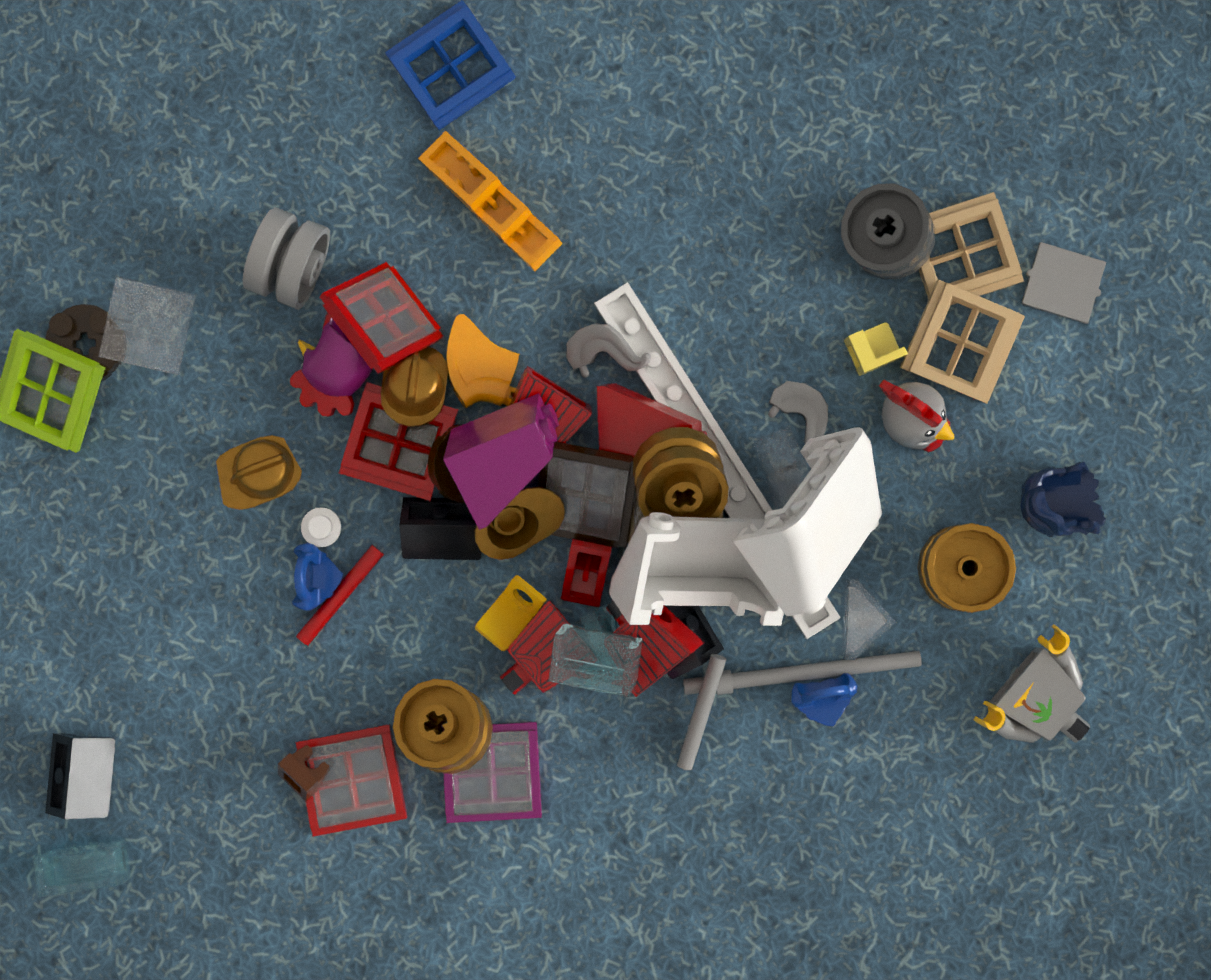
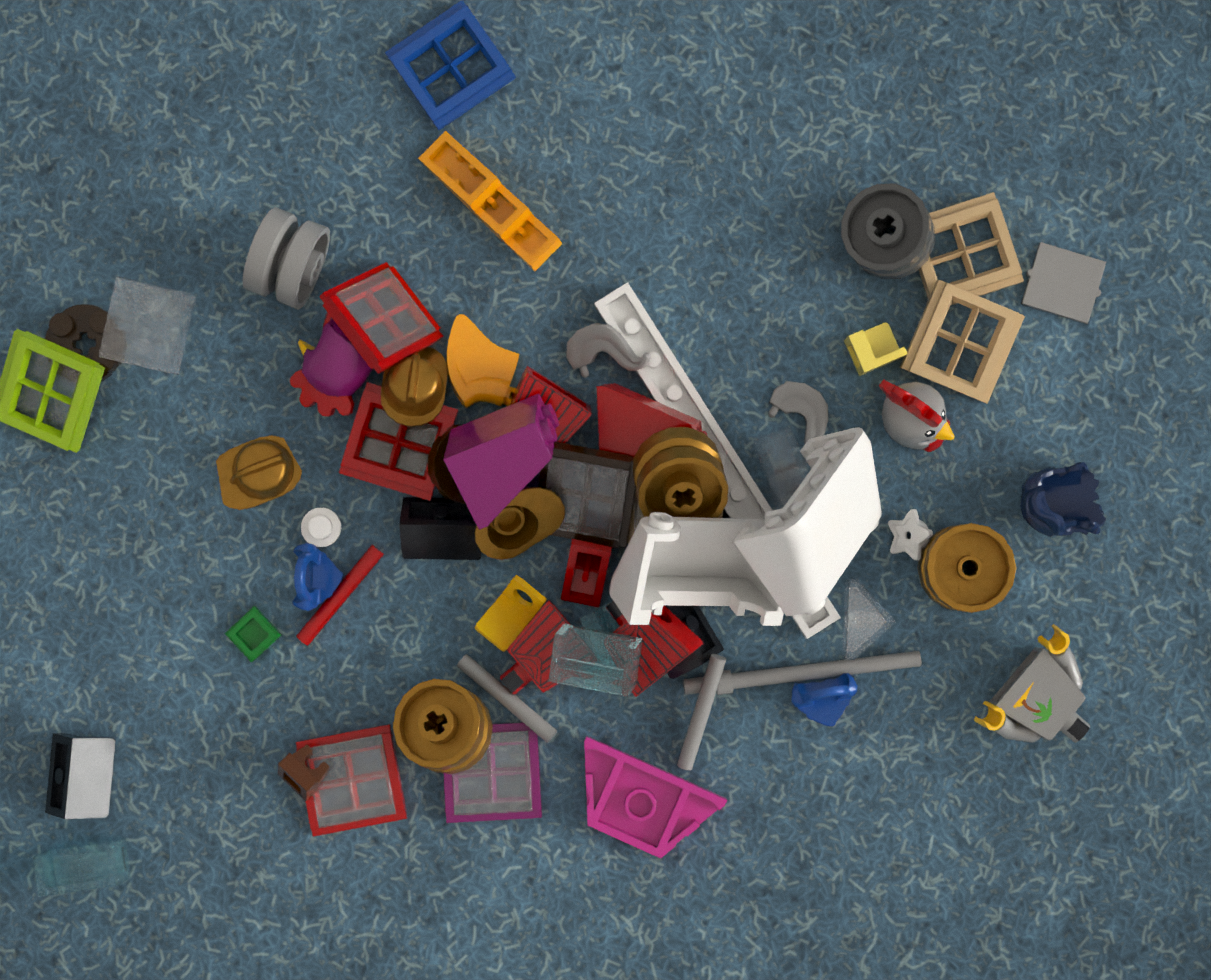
none -> green tile [224,606,282,663]
none -> light grey bar [457,654,557,743]
none -> dark pink wing [584,736,727,859]
none -> white plate [888,509,933,561]

